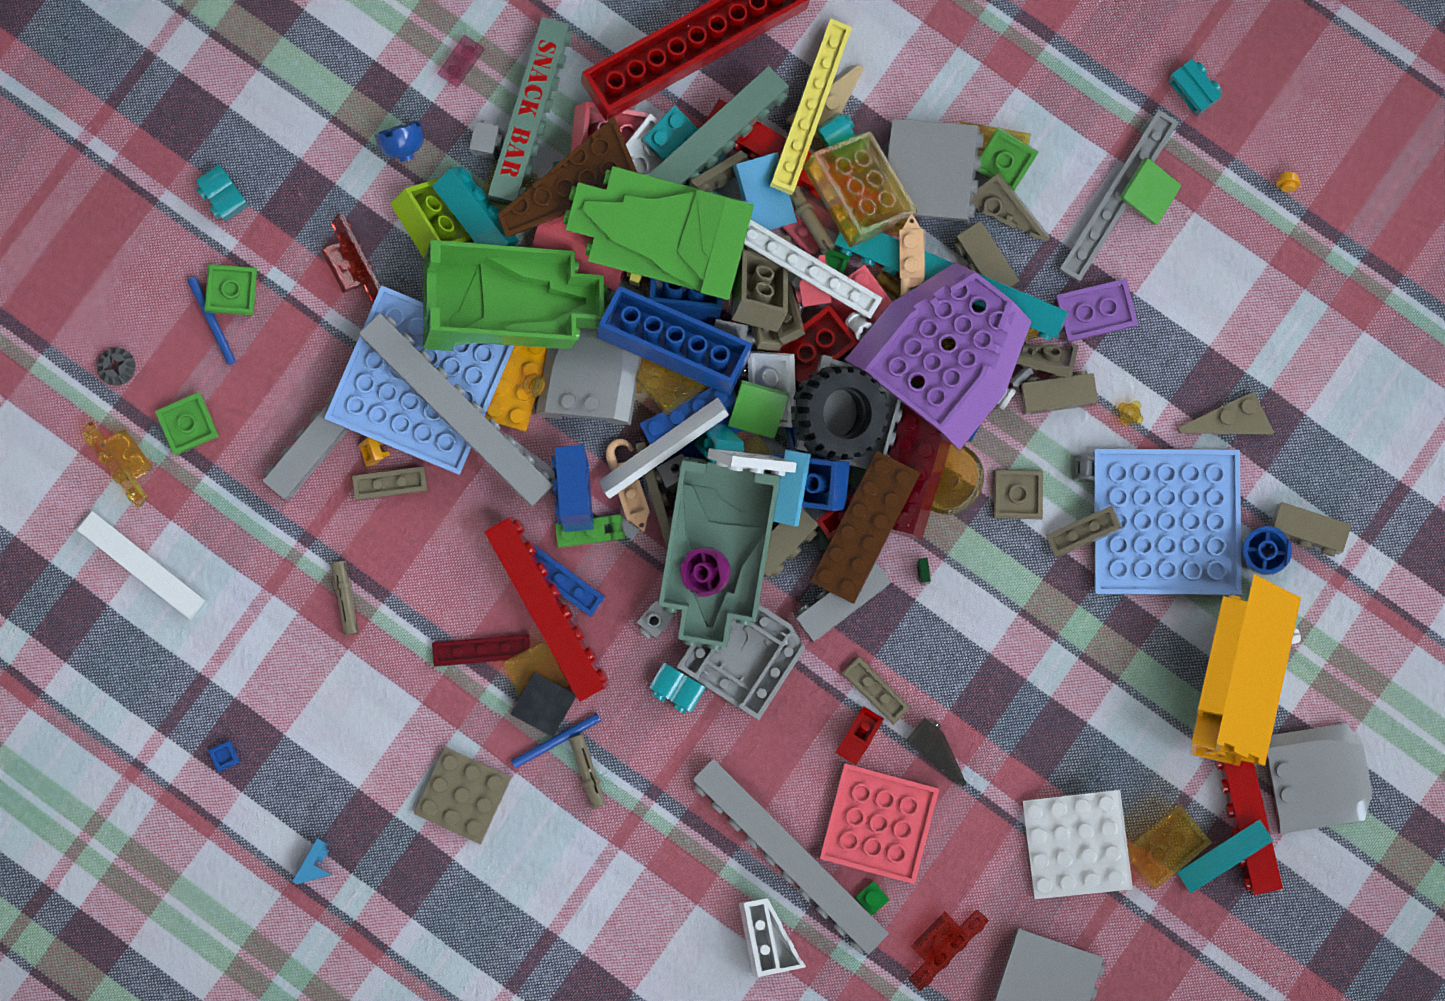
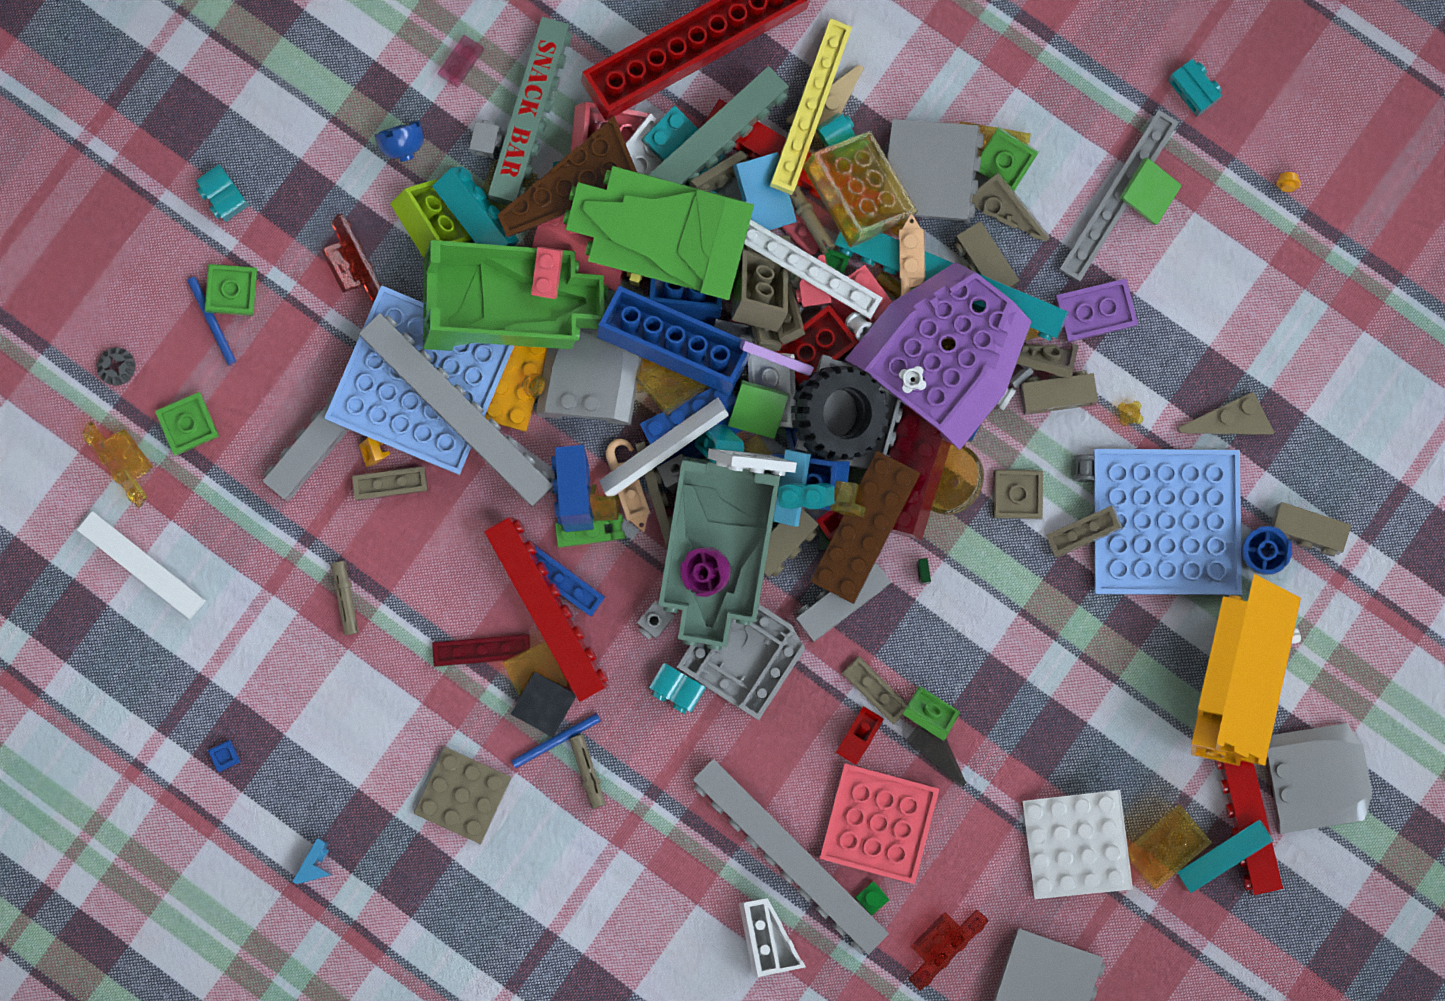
none -> coral plate [531,246,563,299]
none -> clear yellow panel [590,484,620,521]
none -> lavender tile [739,339,814,376]
none -> teal brick [778,483,835,509]
none -> clear yellow panel [830,481,866,517]
none -> white plate [899,366,926,393]
none -> bright green tile [903,686,960,741]

